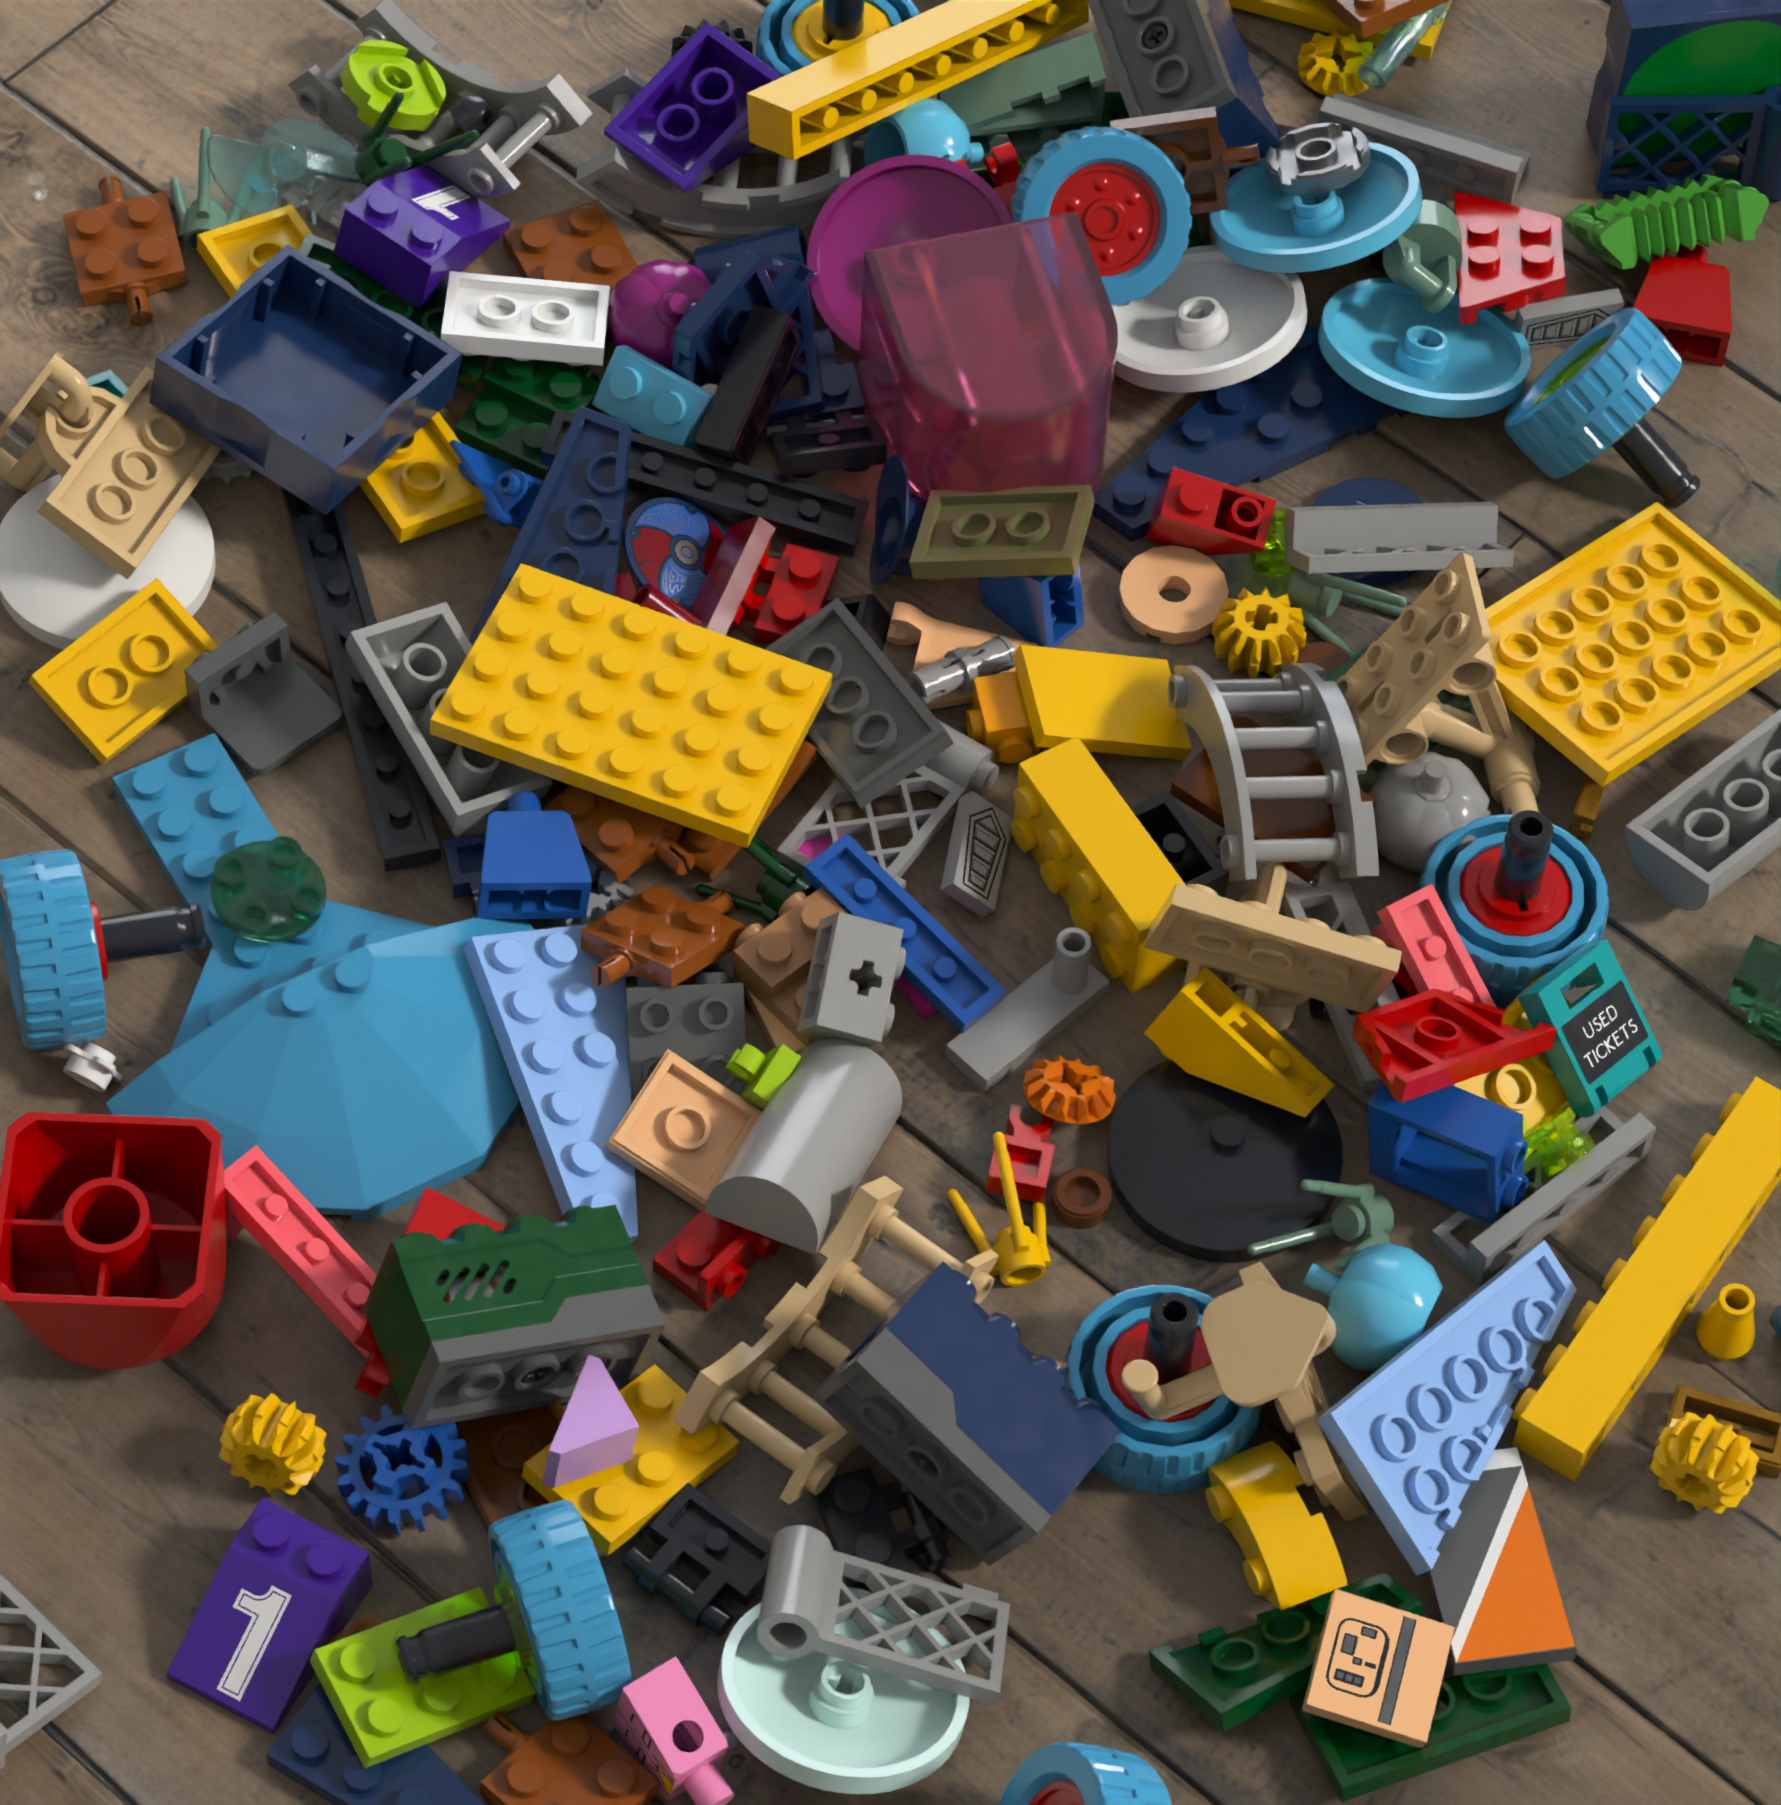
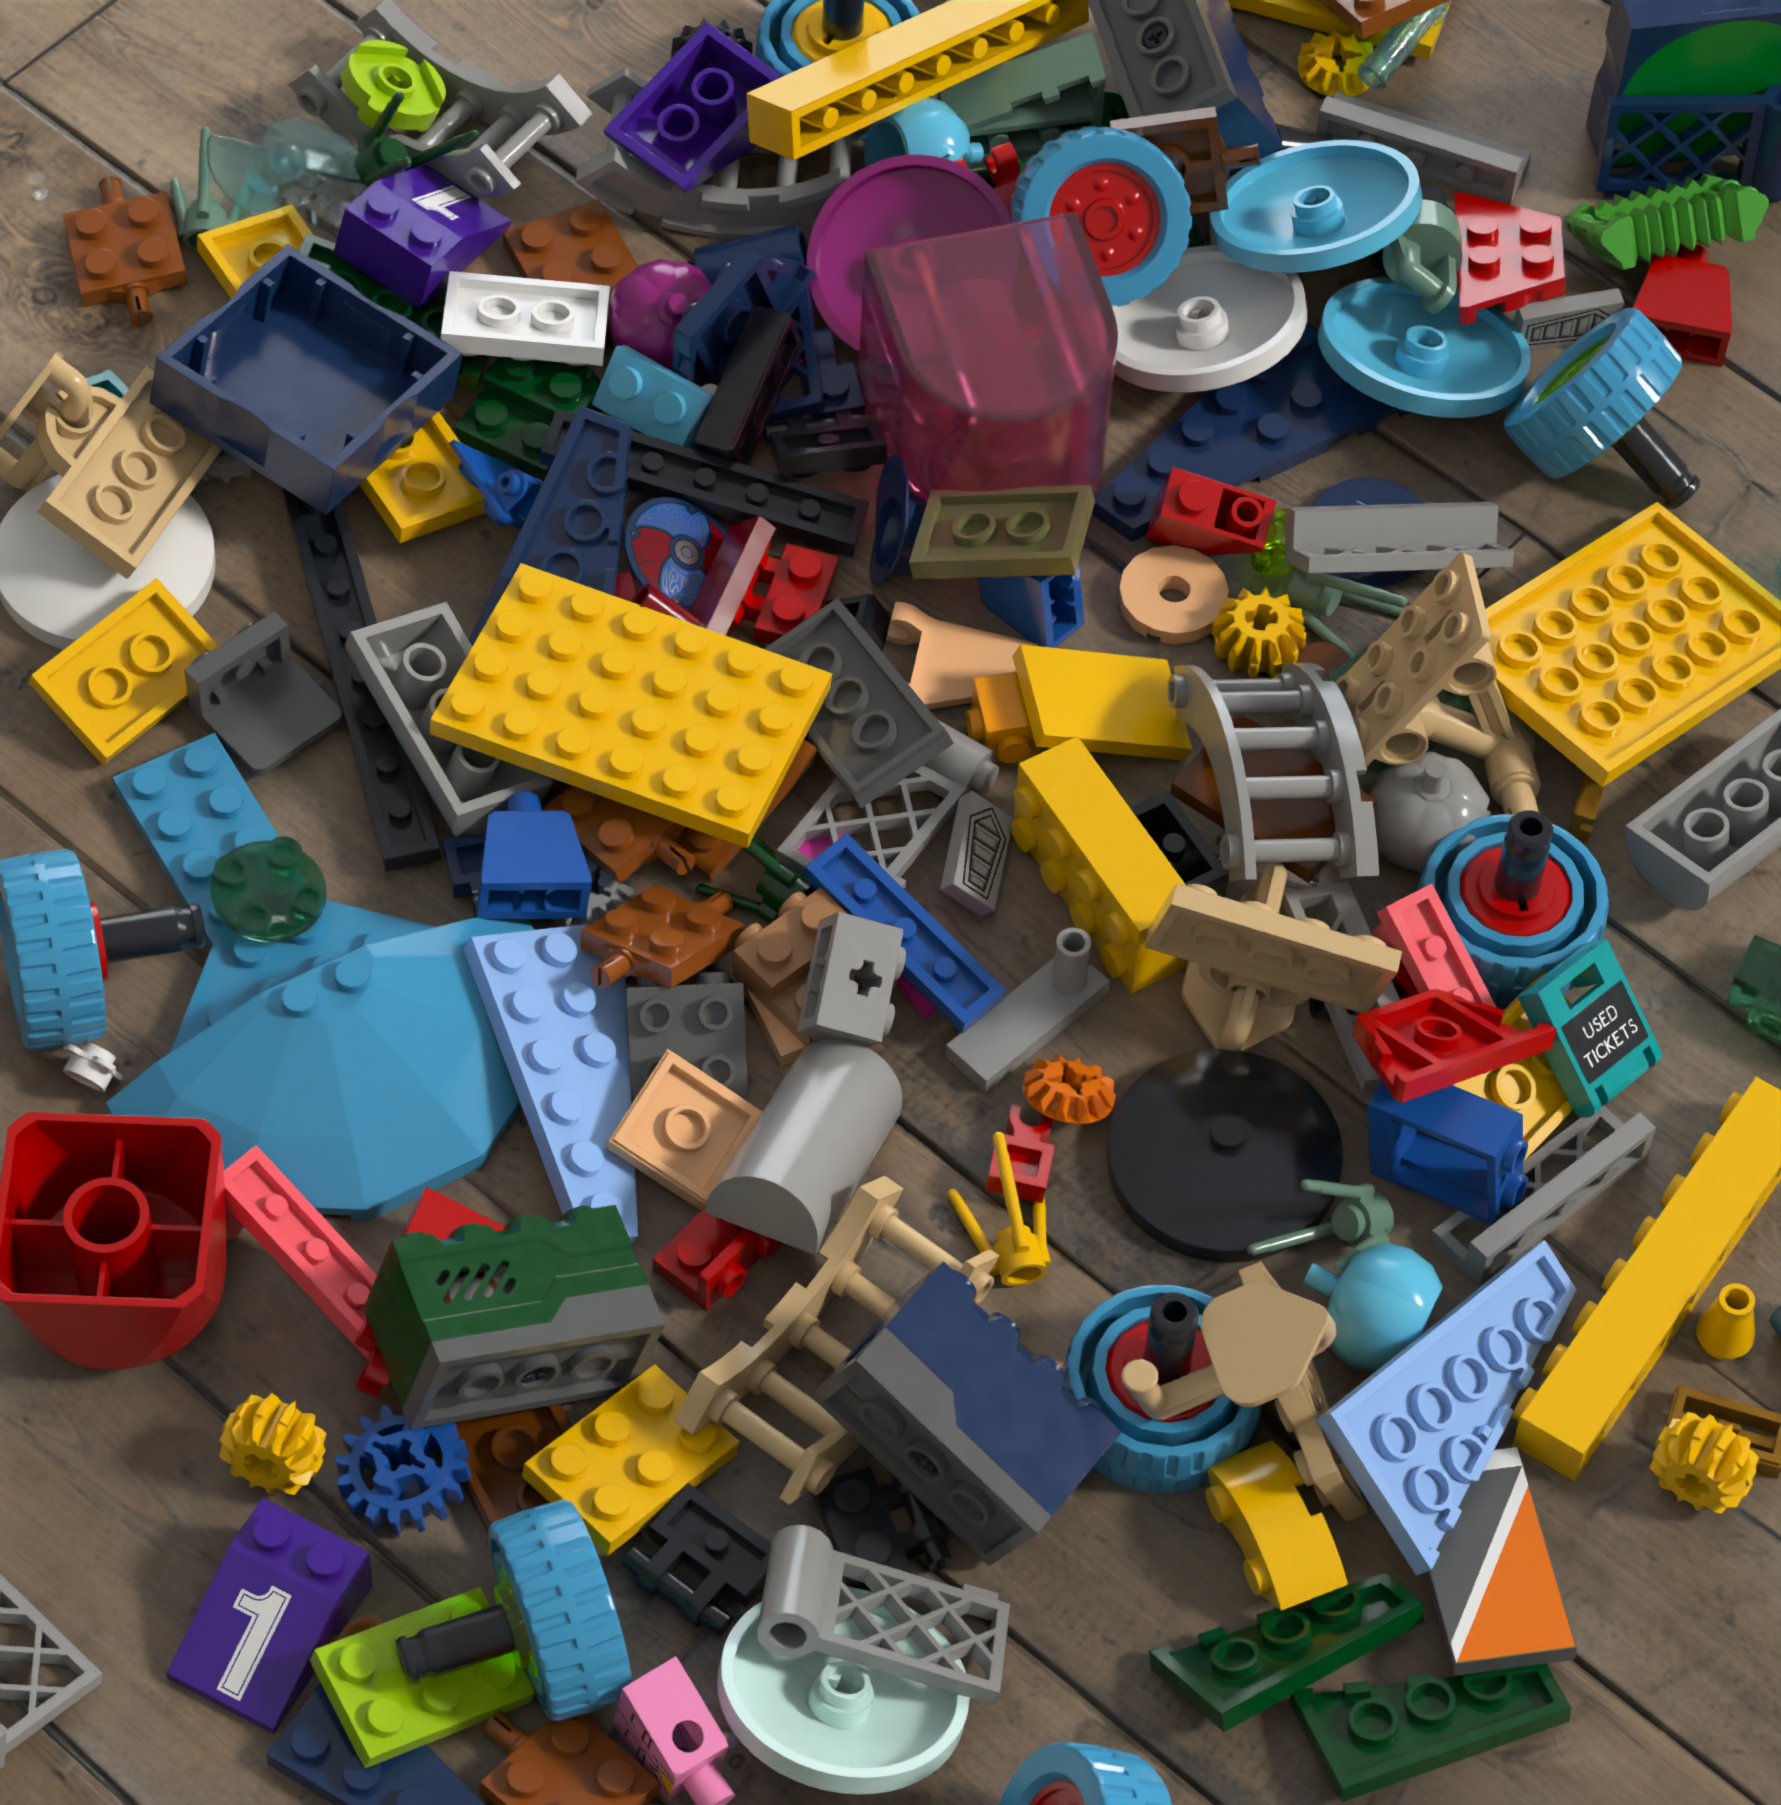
black hinge [448,95,494,142] -> none
lavender slope [542,1354,639,1488] -> none
lime tile [724,1043,801,1110] -> none
light grey pin [906,635,1015,705] -> none
reddish brown tile [1052,1167,1112,1229] -> none
yellow slope [1144,966,1335,1117] -> none
flat silver tile [1265,122,1371,195] -> none
light nougat tile [1302,1589,1455,1749] -> none
clear neon green wheel [1523,1105,1596,1177] -> none

